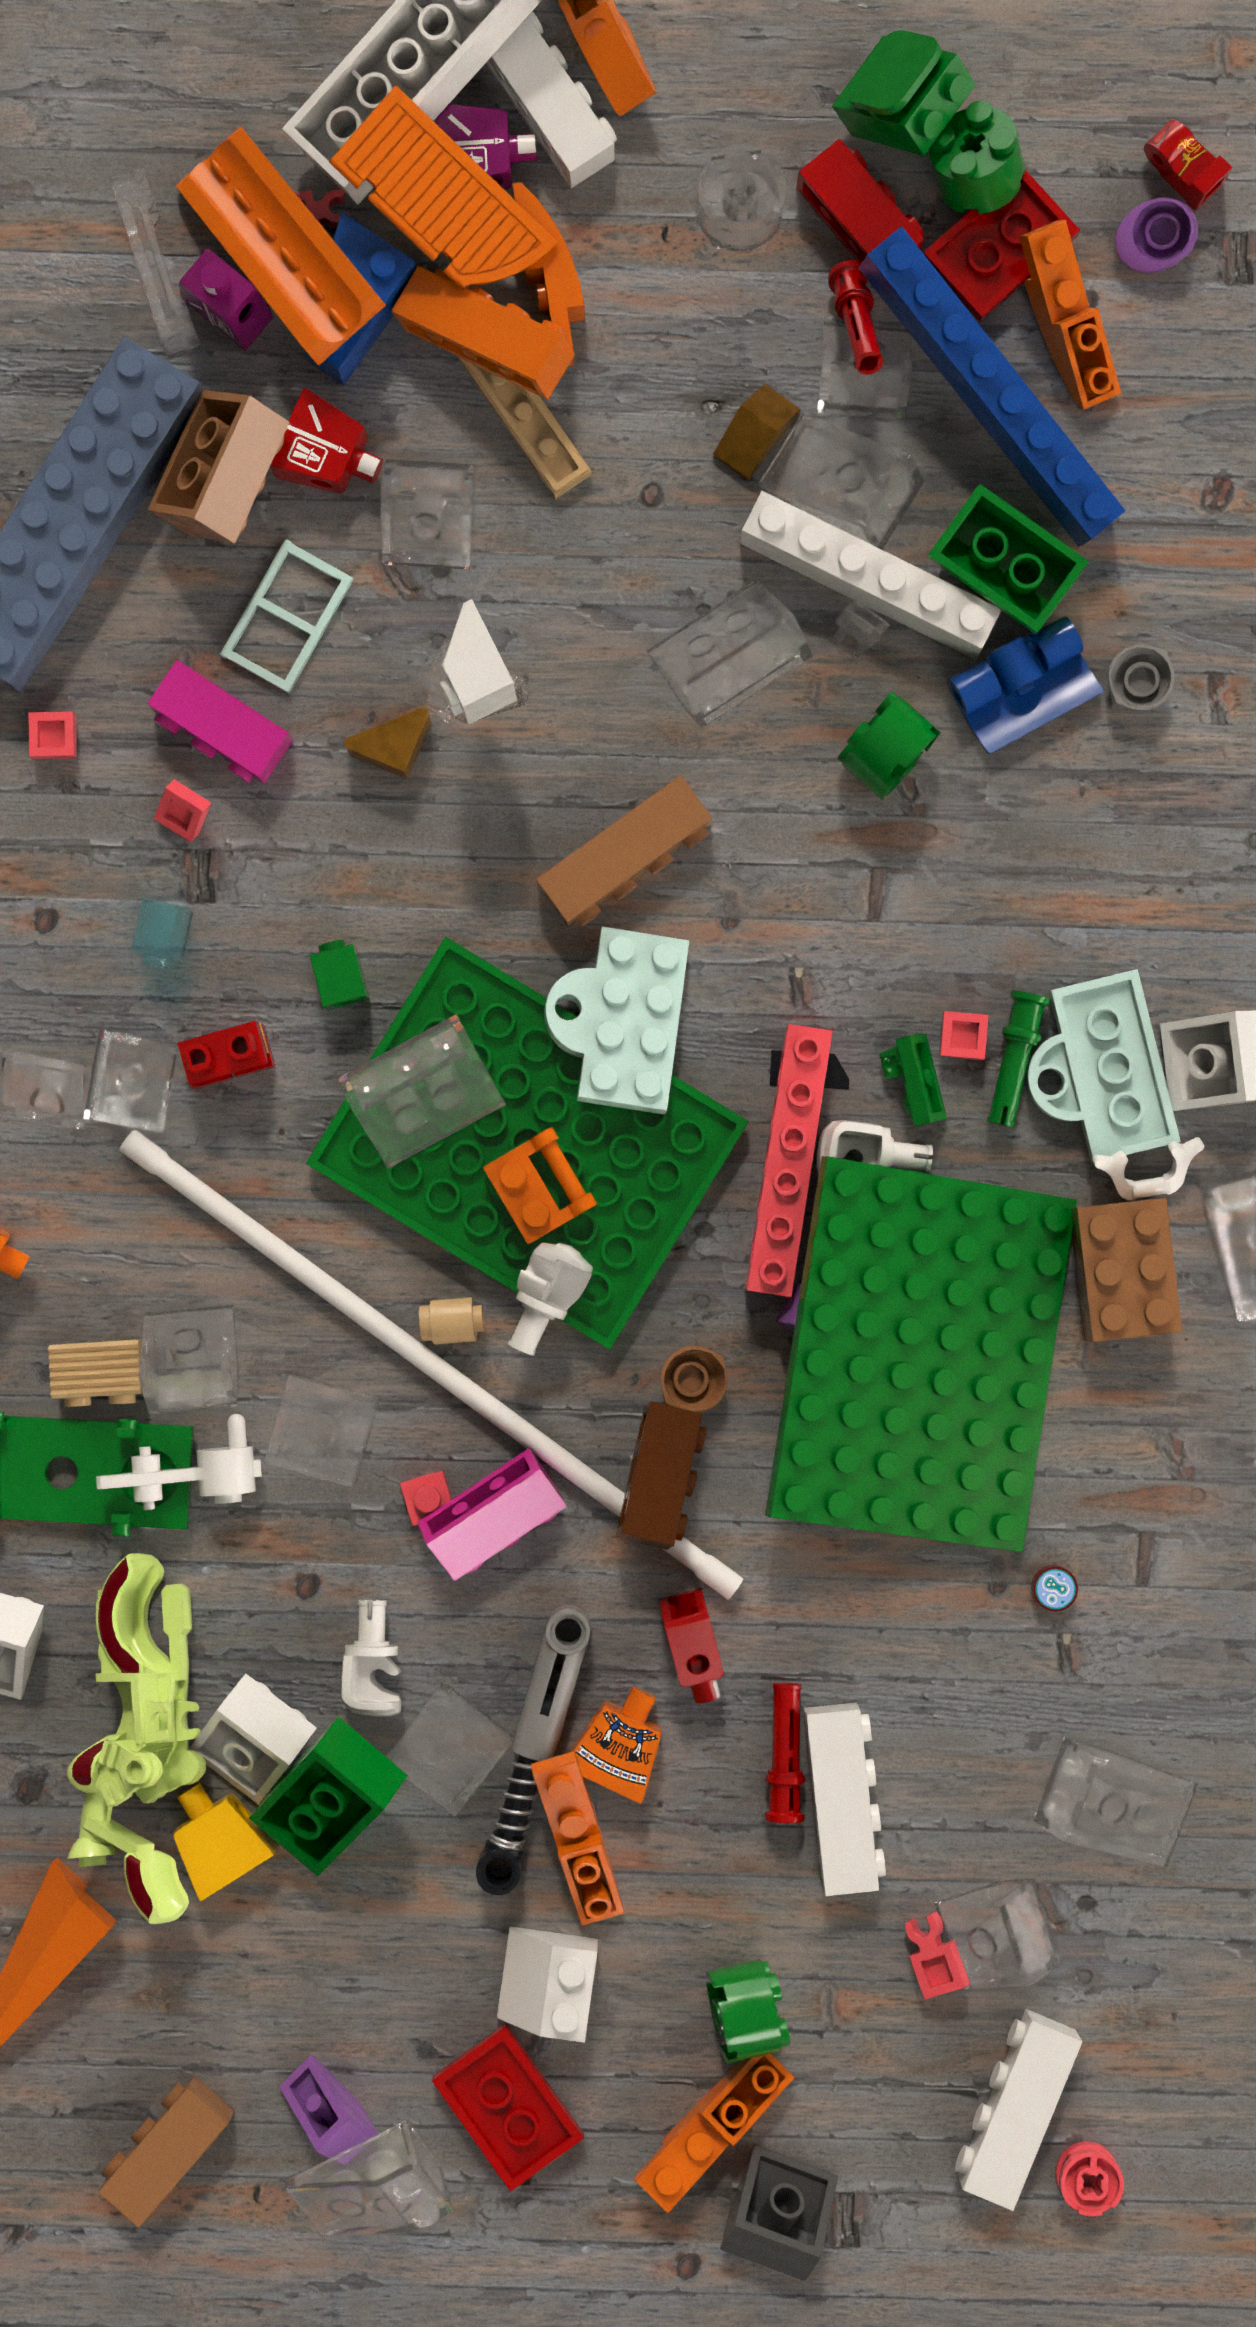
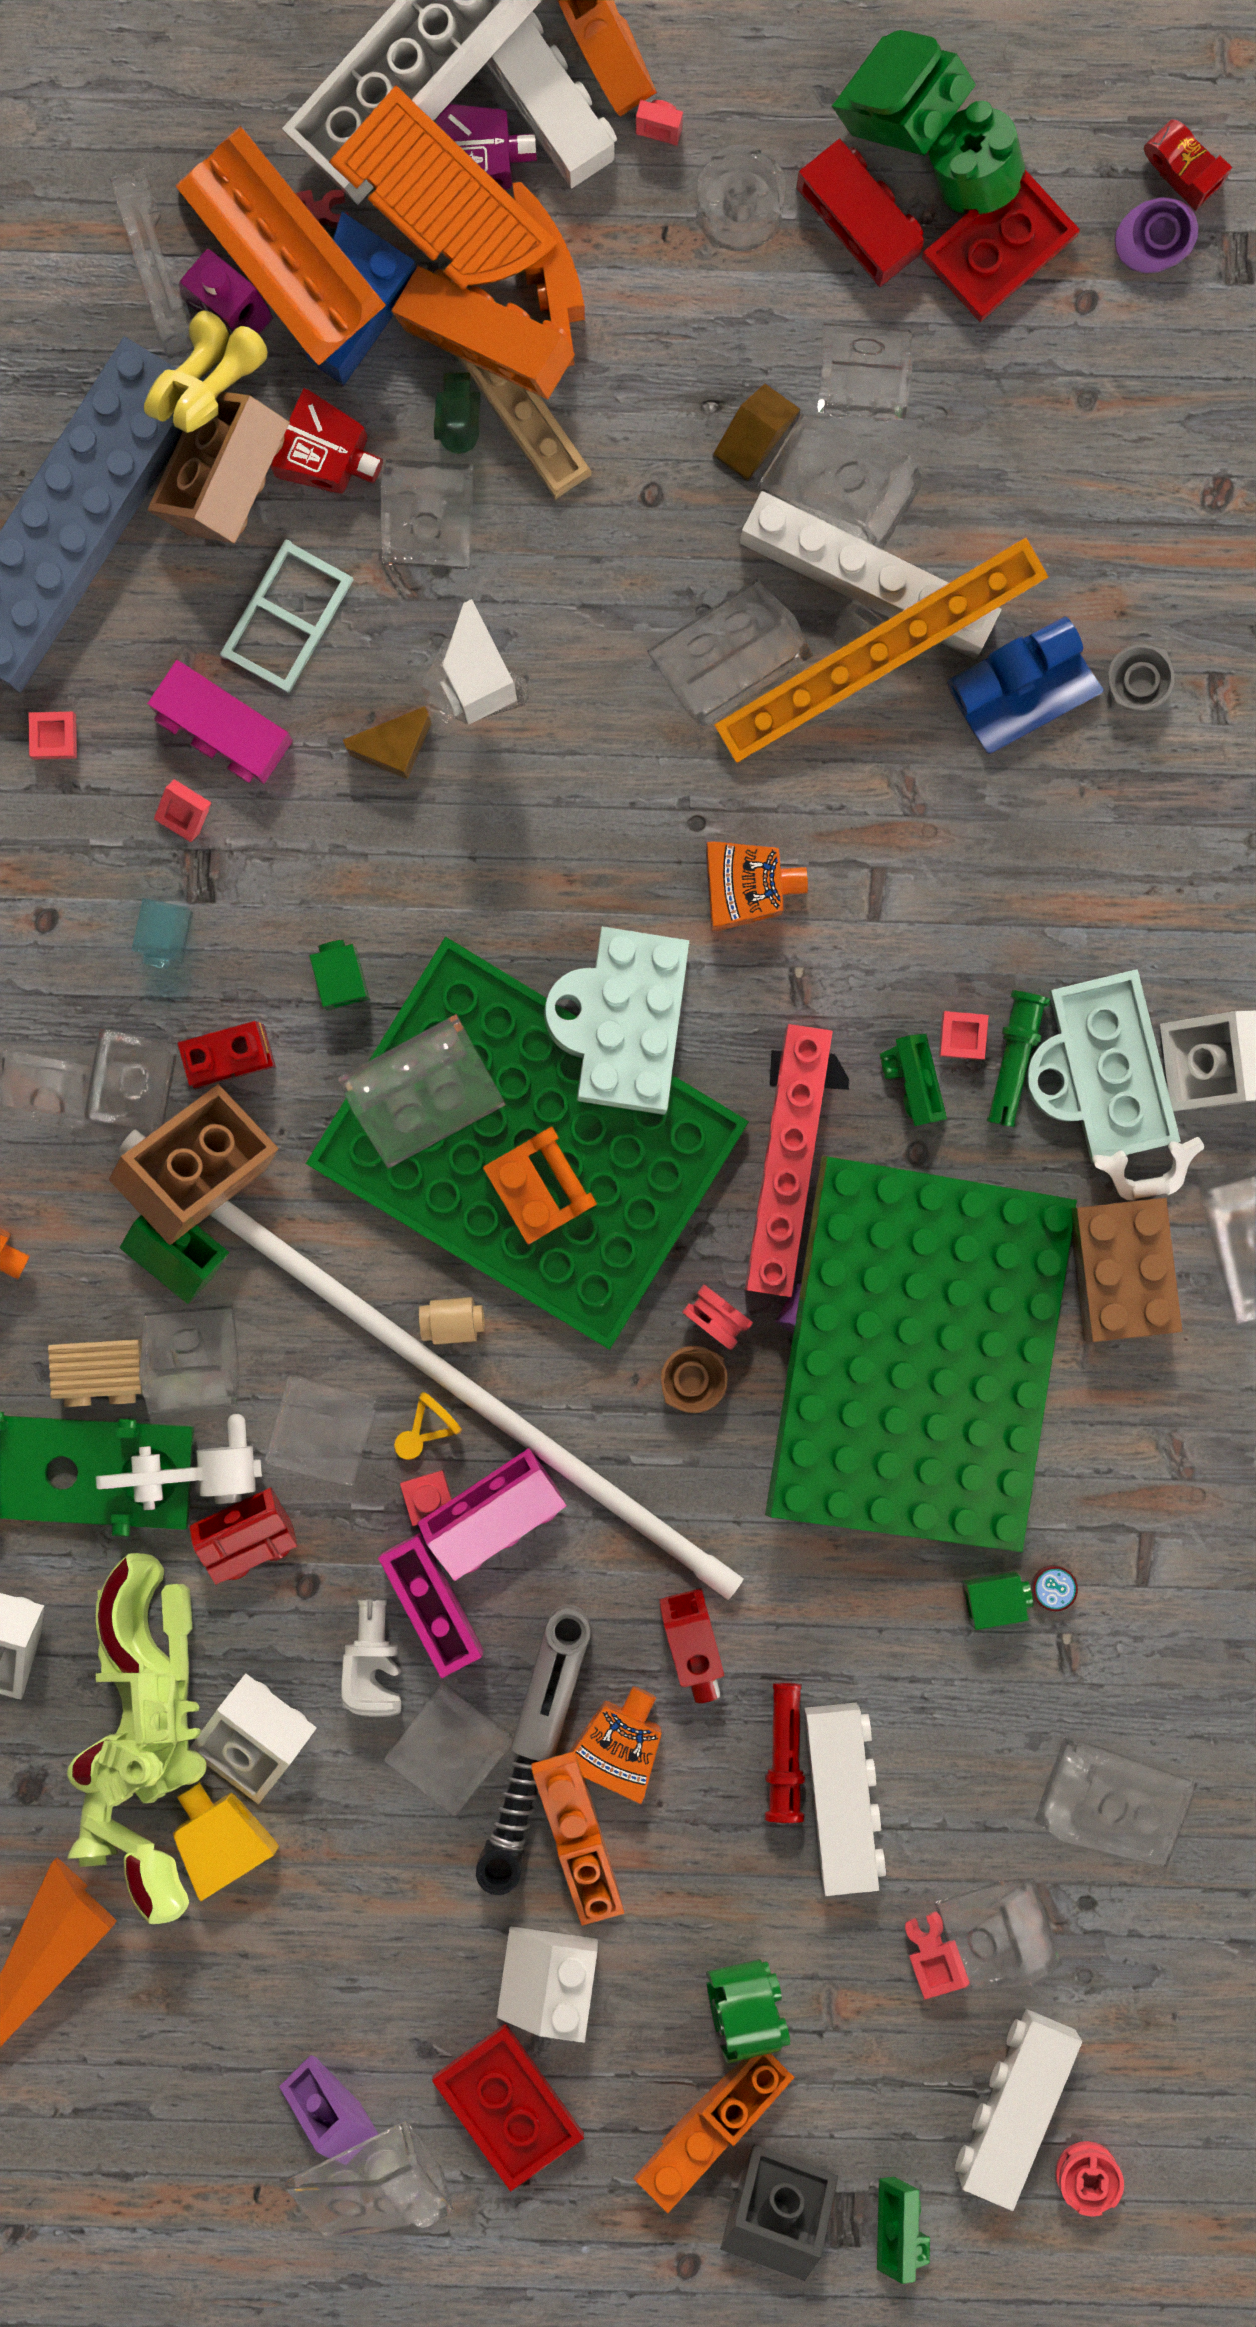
medium nougat brick [98,2075,235,2228] -> none
green brick [249,1716,408,1877] -> none
white piece [508,1243,593,1356] -> none
medium nougat brick [536,775,712,928] -> none
reddish brown brick [615,1401,706,1550] -> none
white piece [816,1120,933,1176] -> none
red pin [828,260,883,375] -> none
green brick [837,691,941,800] -> none
blue brick [858,226,1126,547] -> none
green slope [927,484,1089,634] -> none
orange slope [1019,220,1122,410] -> none
none -> medium nougat brick [109,1084,279,1245]
none -> green brick [119,1215,230,1304]
none -> light yellow piece [144,310,268,433]
none -> red brick [189,1487,298,1585]
none -> dark pink brick [378,1532,484,1679]
none -> yellow piece [394,1391,462,1460]
none -> clear green hips [434,372,481,454]
none -> coral plate [636,100,683,146]
none -> coral wheel [682,1284,753,1351]
none -> orange torso [706,841,808,931]
none -> light orange plate [714,537,1049,763]
none -> green hinge [877,2176,930,2284]
none -> green brick [962,1571,1034,1630]

